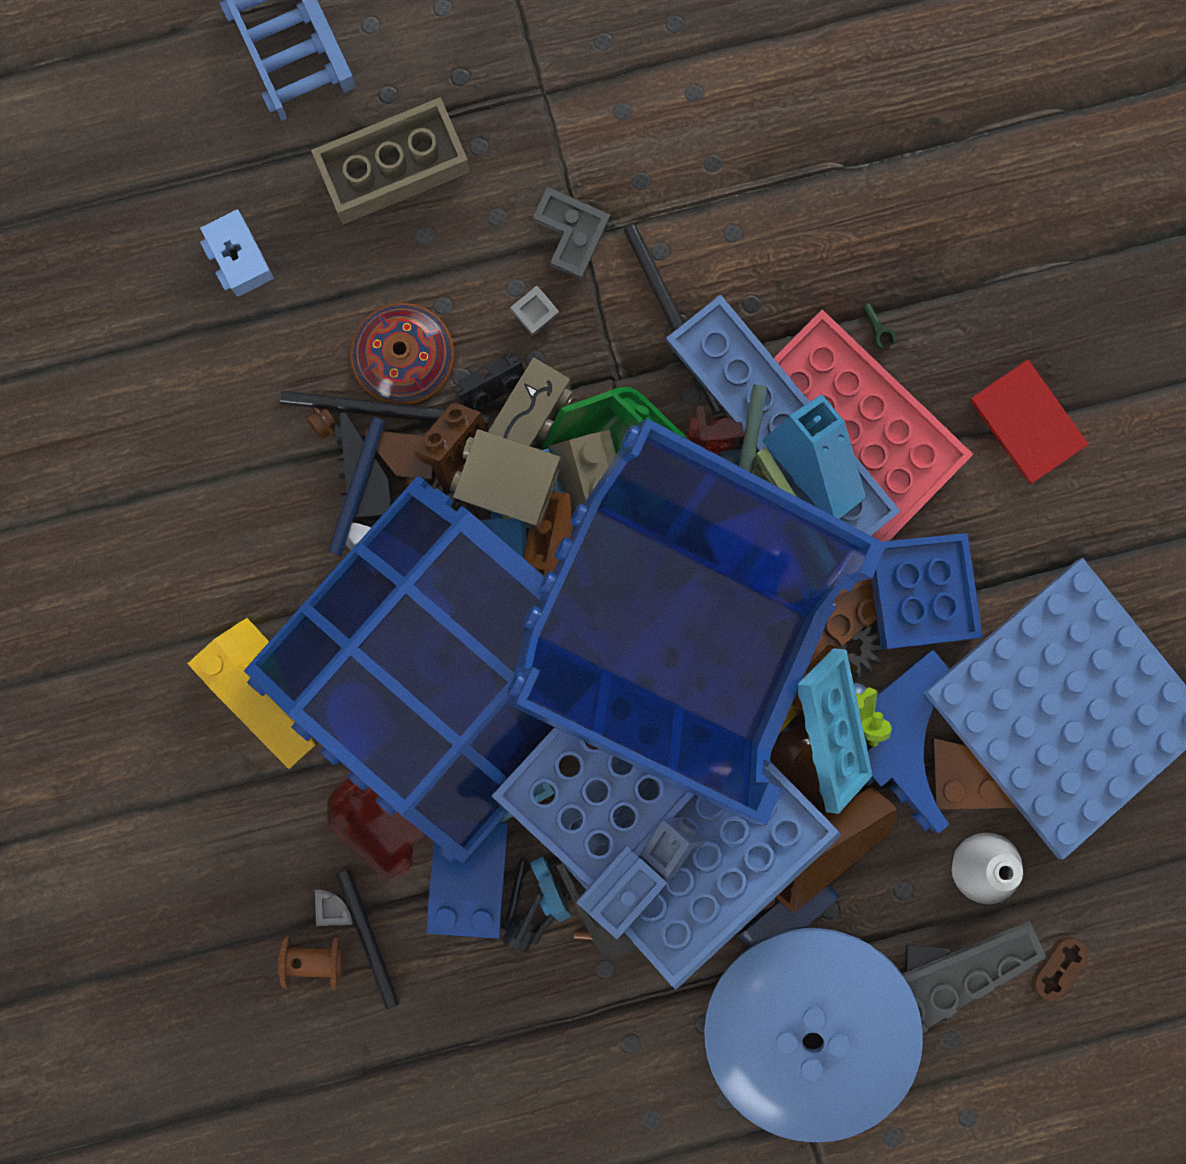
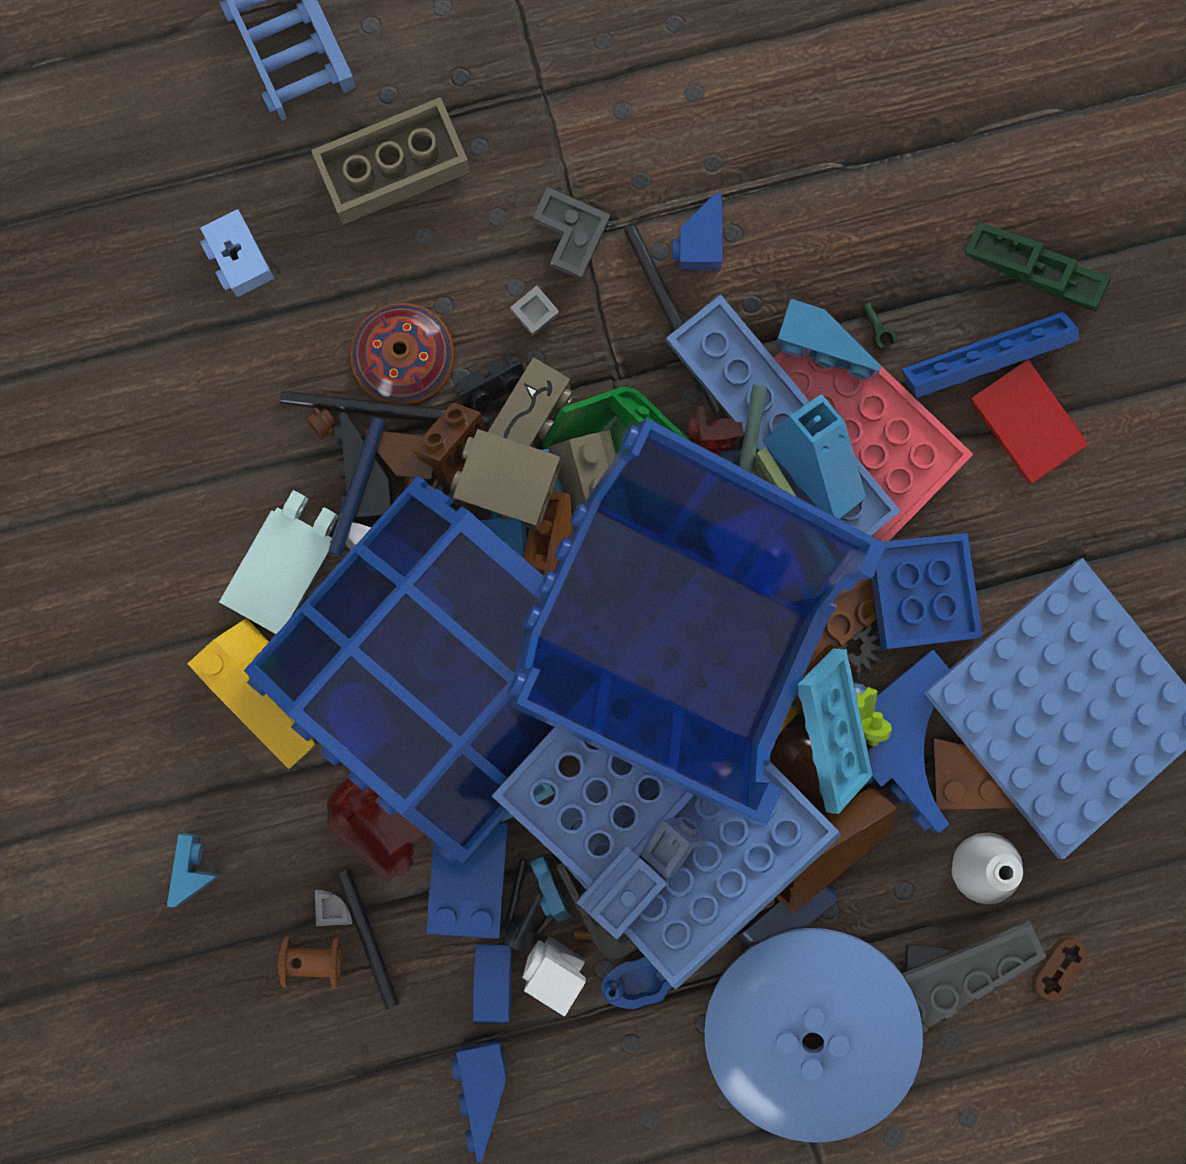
none -> dark azure slope [167,833,221,907]
none -> light aqua tile [219,490,339,634]
none -> blue slope [452,1039,507,1162]
none -> blue slope [473,945,514,1024]
none -> white arch [522,936,586,1017]
none -> blue arm [601,956,672,1009]
none -> blue slope [672,193,722,271]
none -> dark azure slope [775,299,881,380]
none -> blue plate [902,312,1079,398]
none -> dark green slope [965,222,1111,312]

